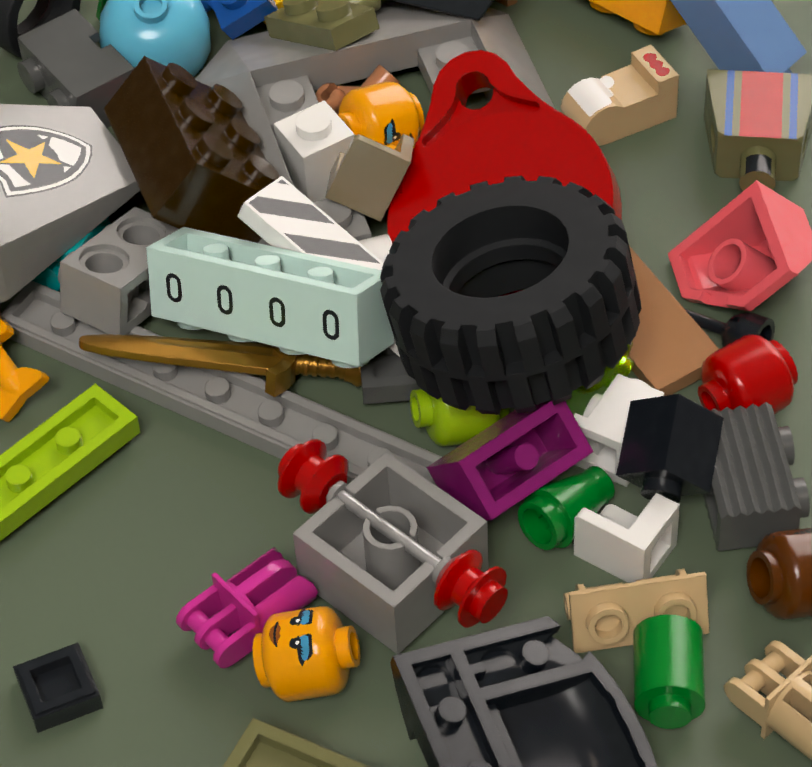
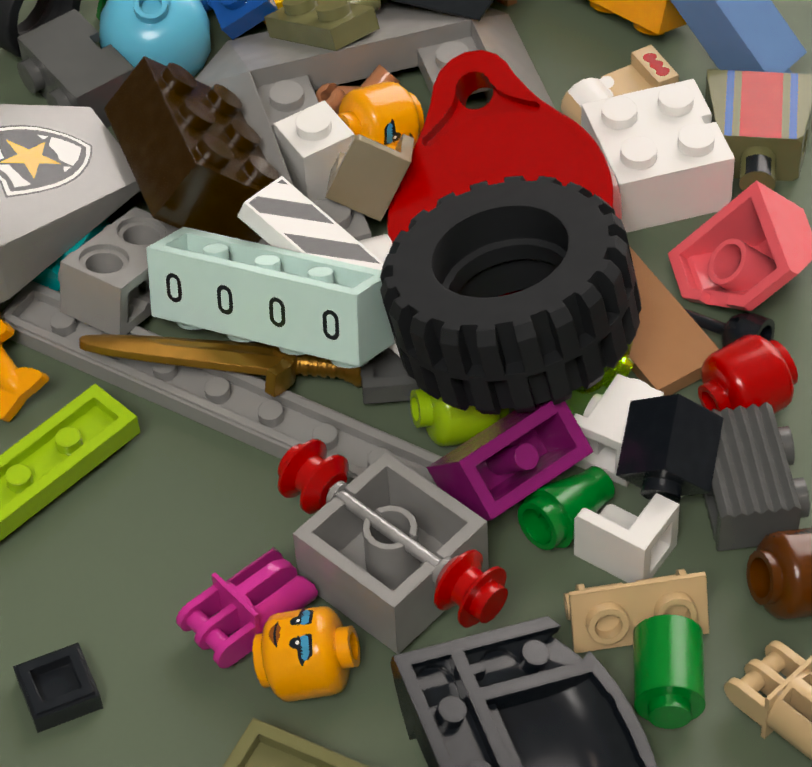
none -> white piece [581,79,735,233]

